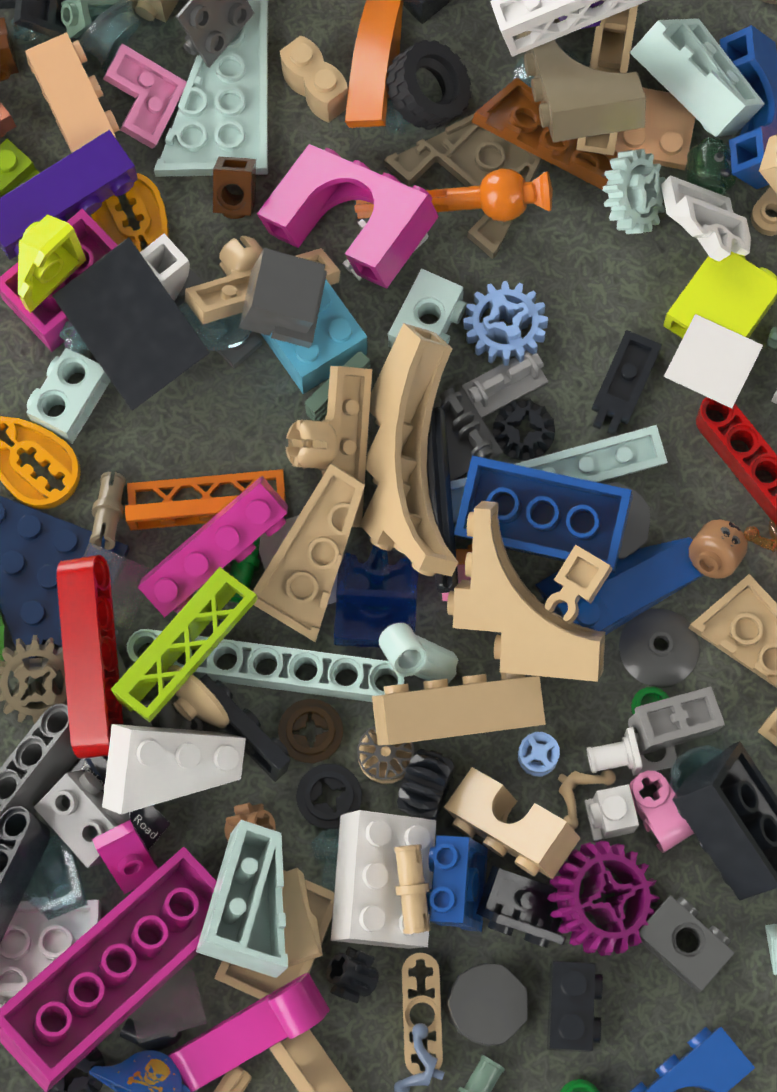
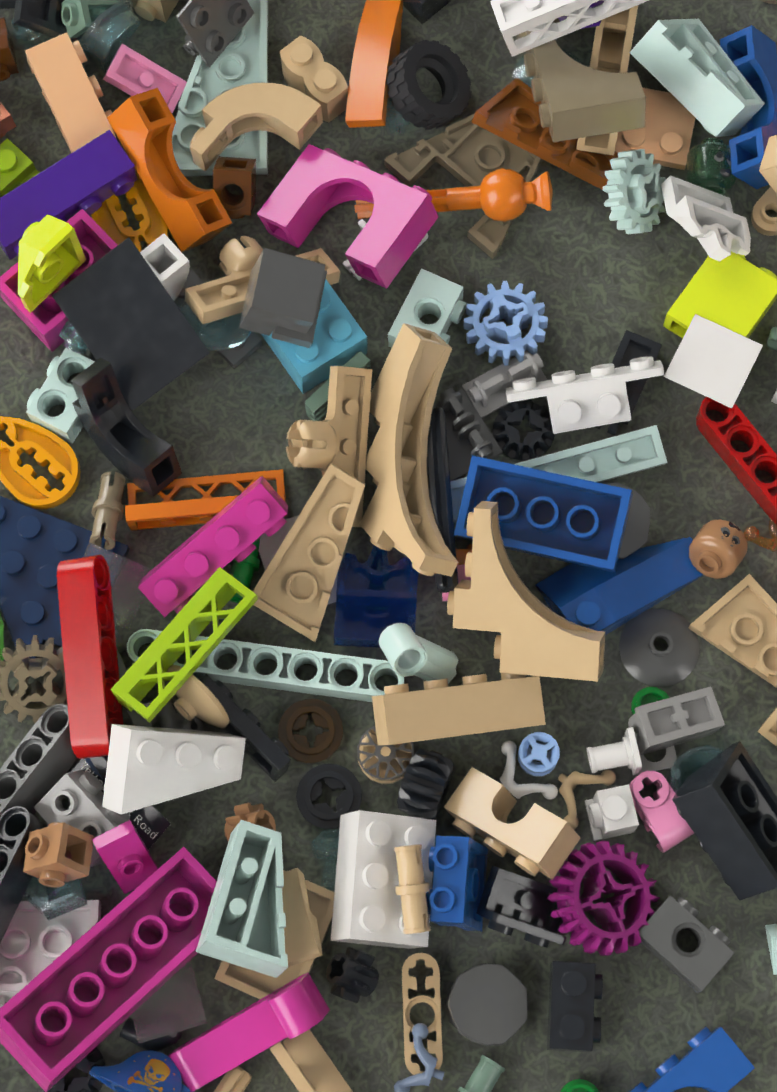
tan plate [545,545,613,624] -> none
none -> medium nougat brick [23,822,95,887]
none -> black arch [71,357,182,496]
none -> orange arch [107,88,232,252]
none -> tan arch [190,82,323,172]
none -> white piece [500,741,558,800]
none -> white bracket [506,356,664,434]

